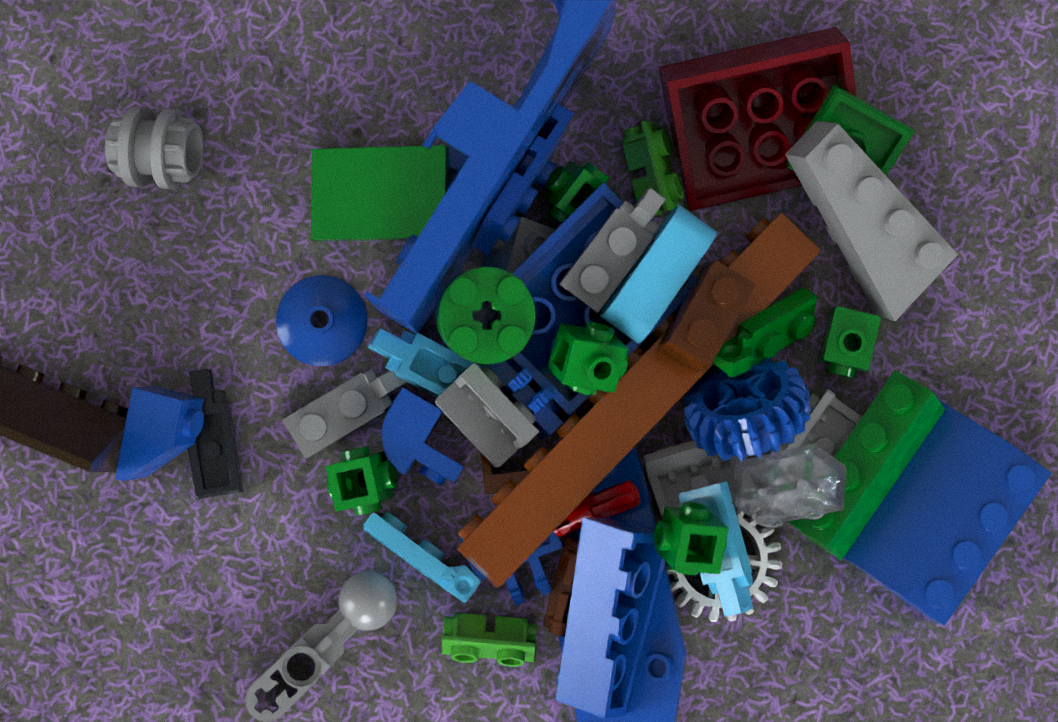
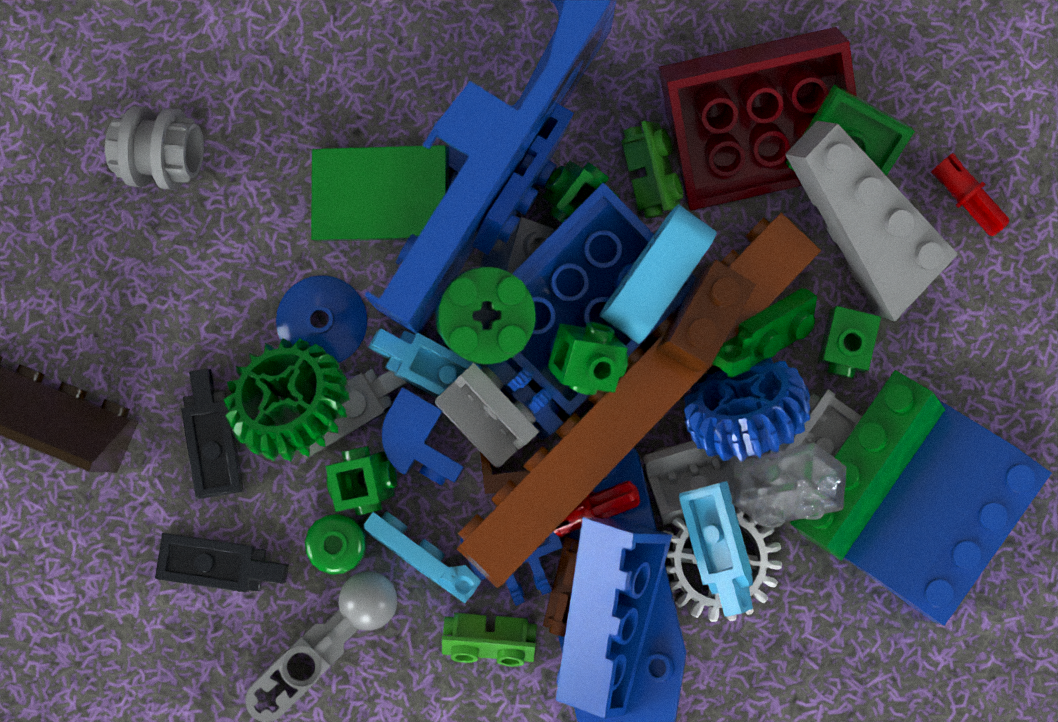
blue slope [115,386,204,481] -> none
light grey hinge [558,188,666,313] -> none
green brick [654,502,729,575] -> none
none -> black hinge [155,533,289,593]
none -> green gear [223,338,350,462]
none -> green head [305,514,367,575]
none -> red axle [931,153,1010,236]

